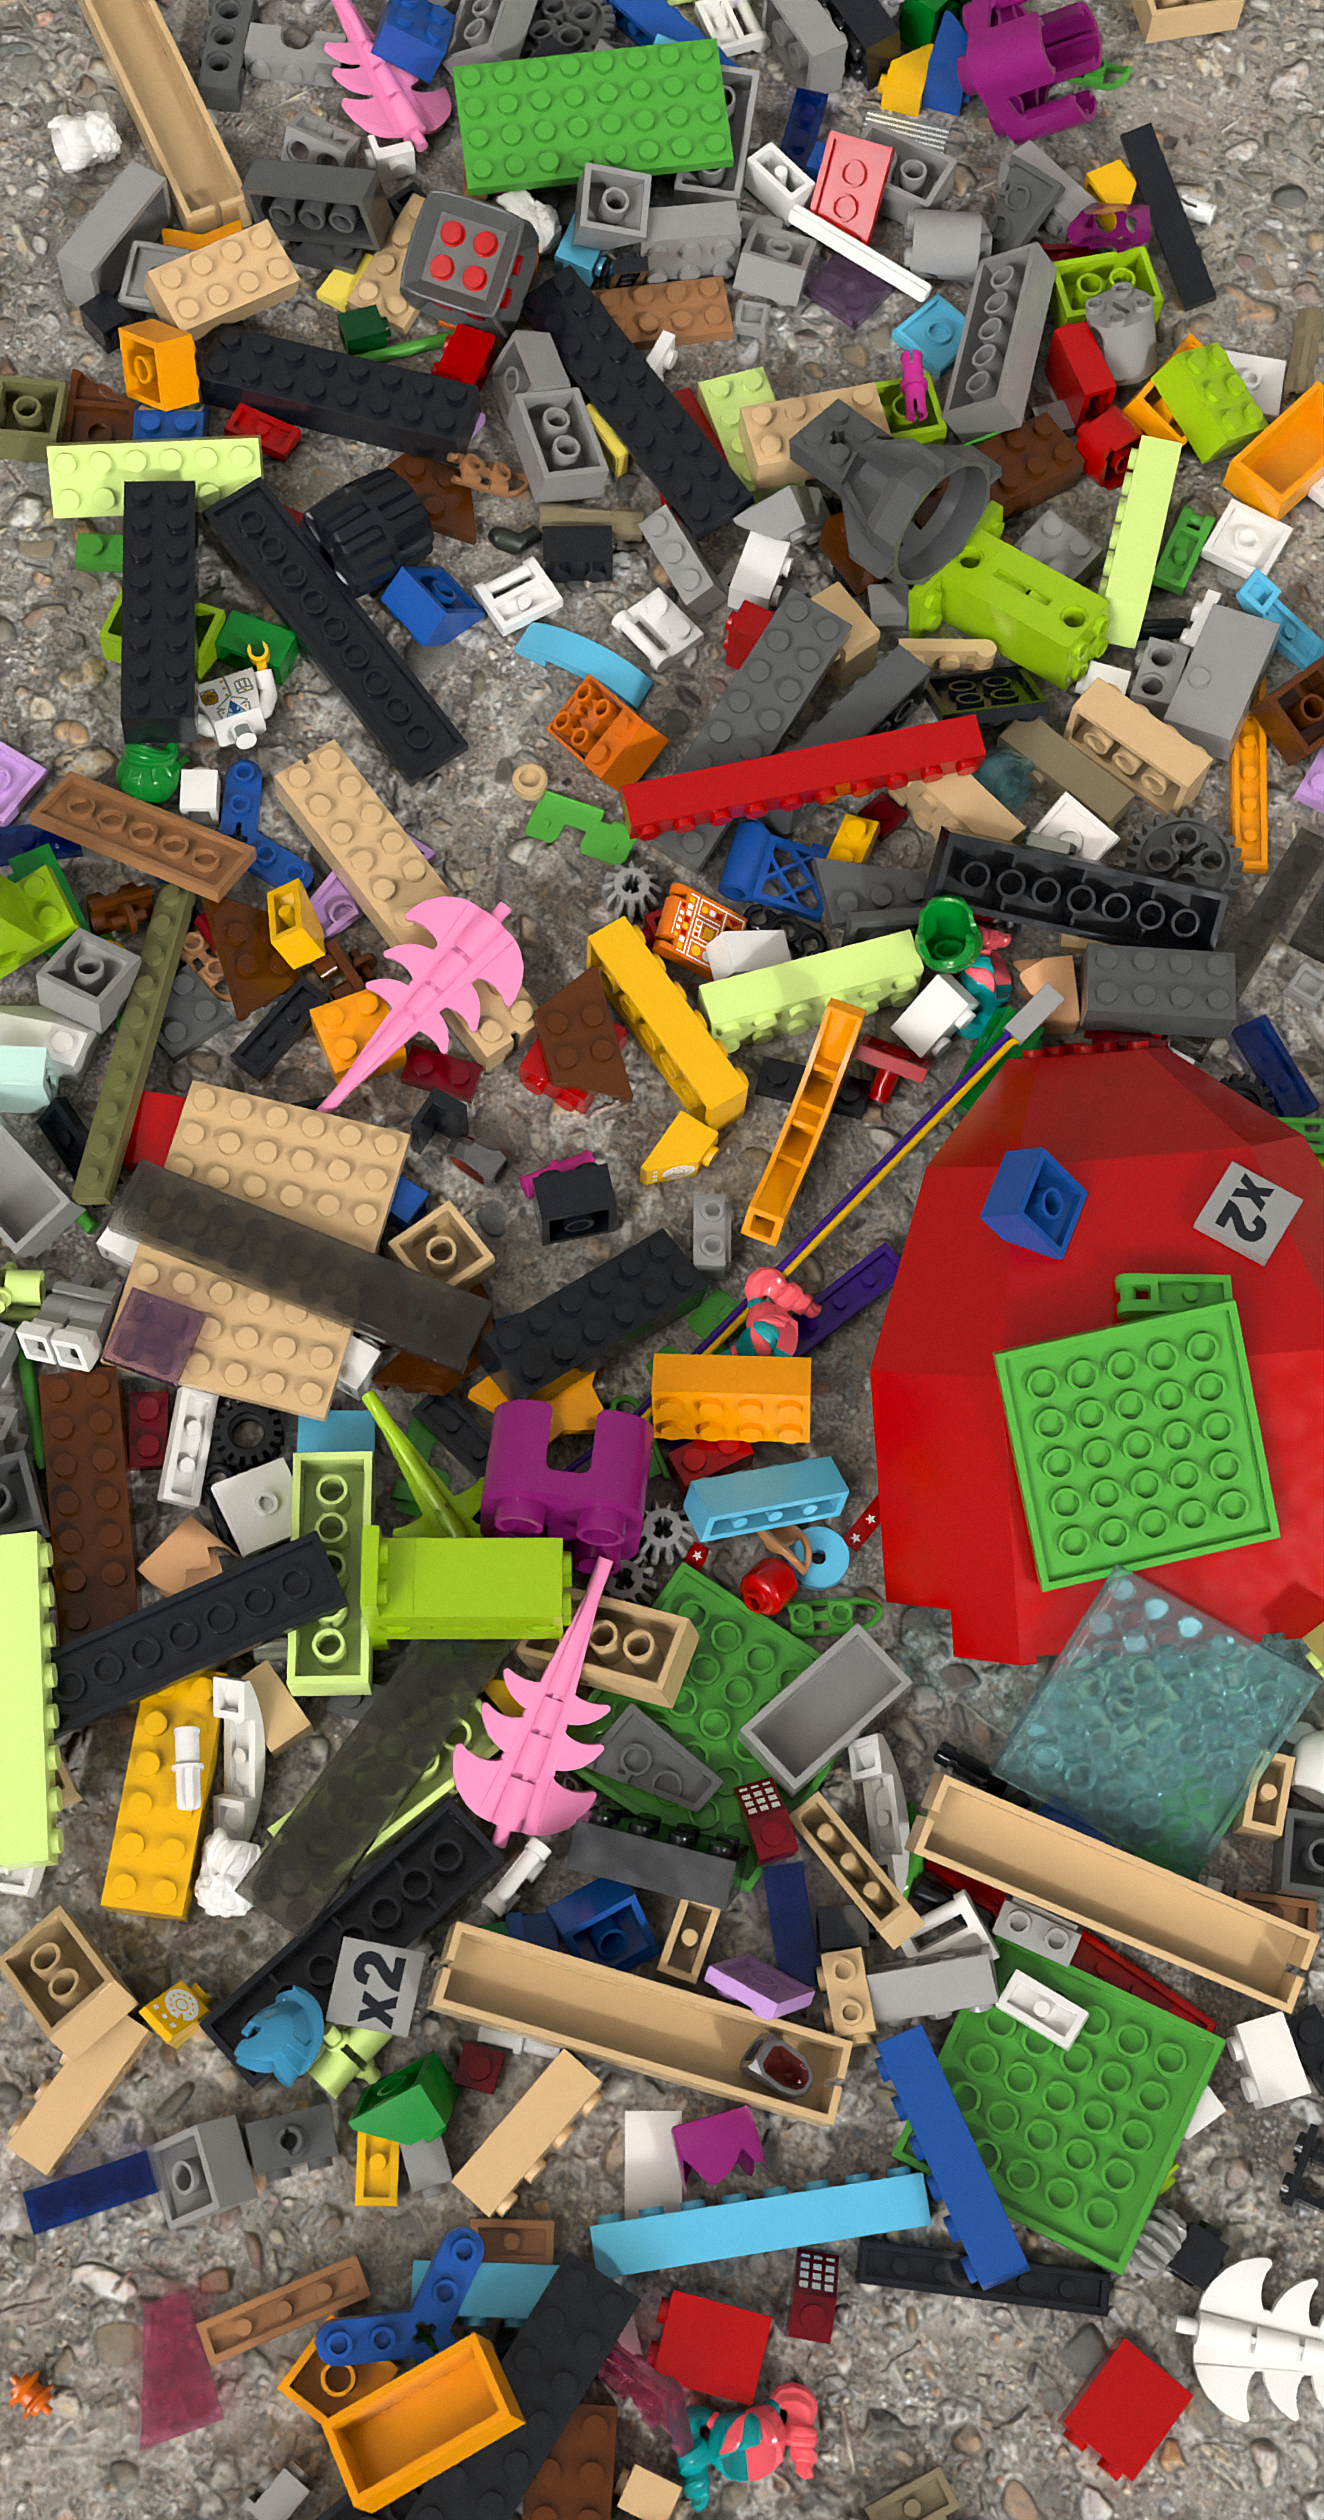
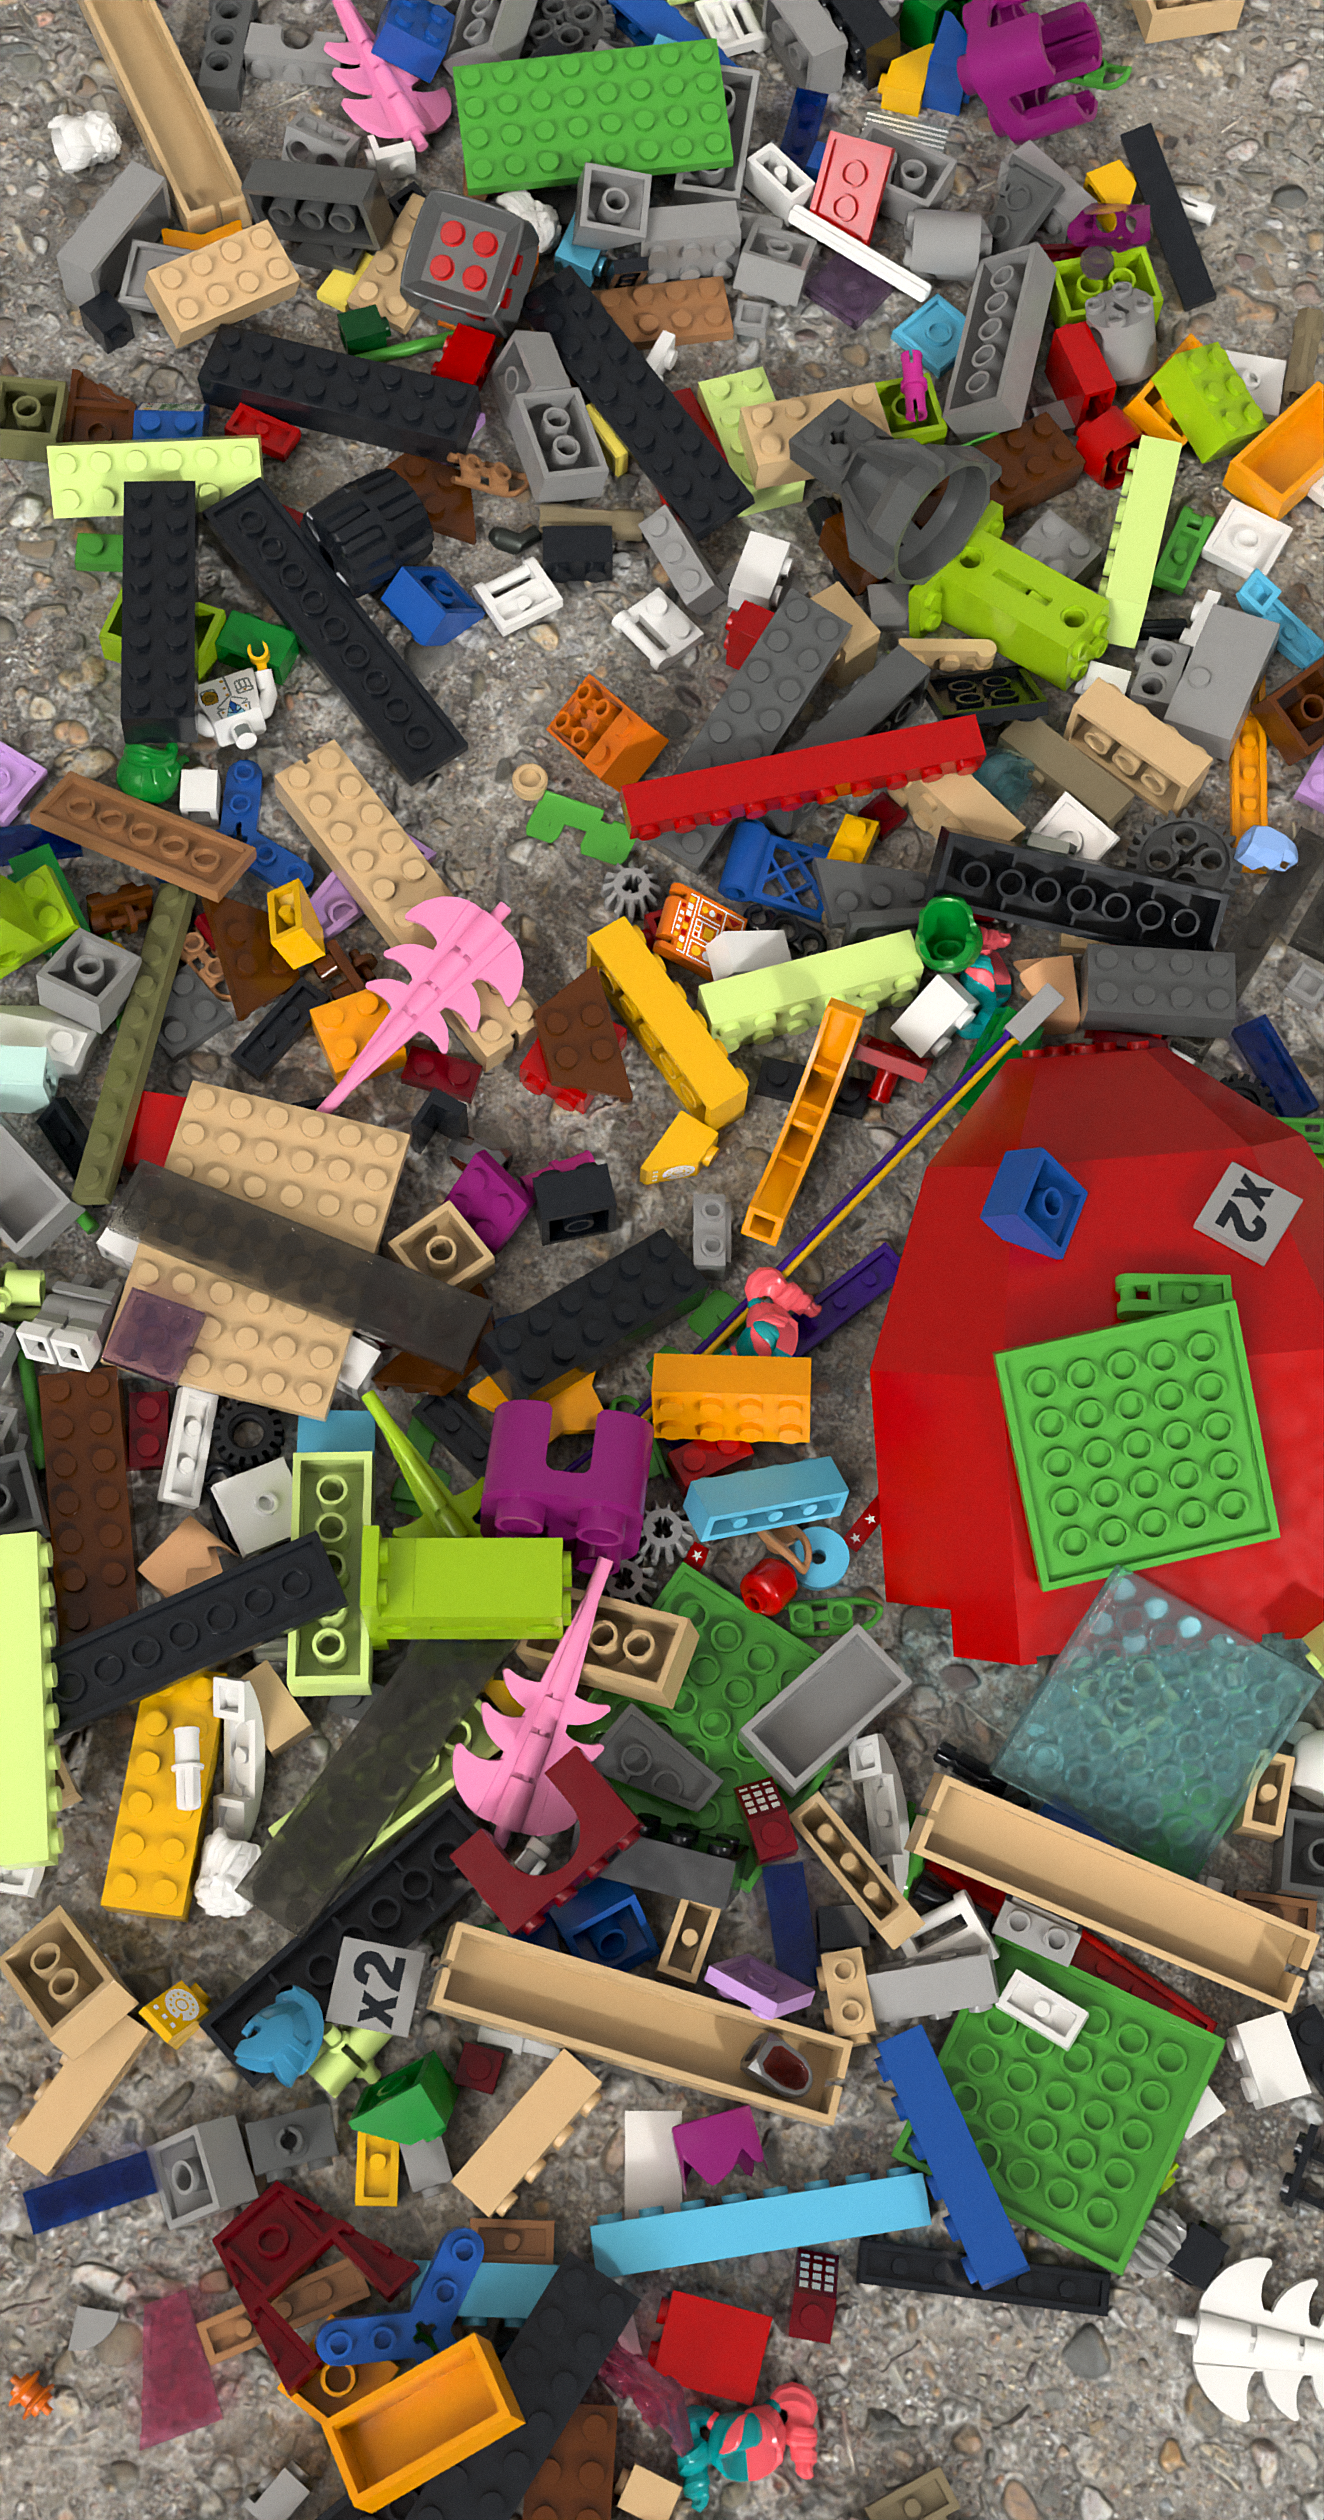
light orange brick [118,319,199,412] -> none
blue brick [387,1175,431,1232] -> none
medium azure slope [514,622,654,712] -> none
light grey slope [733,485,831,544] -> none
red brick [1057,2337,1194,2482] -> none
none -> light grey tile [68,2306,121,2351]
none -> dark red wing [212,2181,421,2398]
none -> magenta plate [441,1149,536,1256]
none -> dark red arch [449,1746,645,1936]
none -> plate [1080,246,1114,280]
none -> light blue rock [1234,825,1298,872]

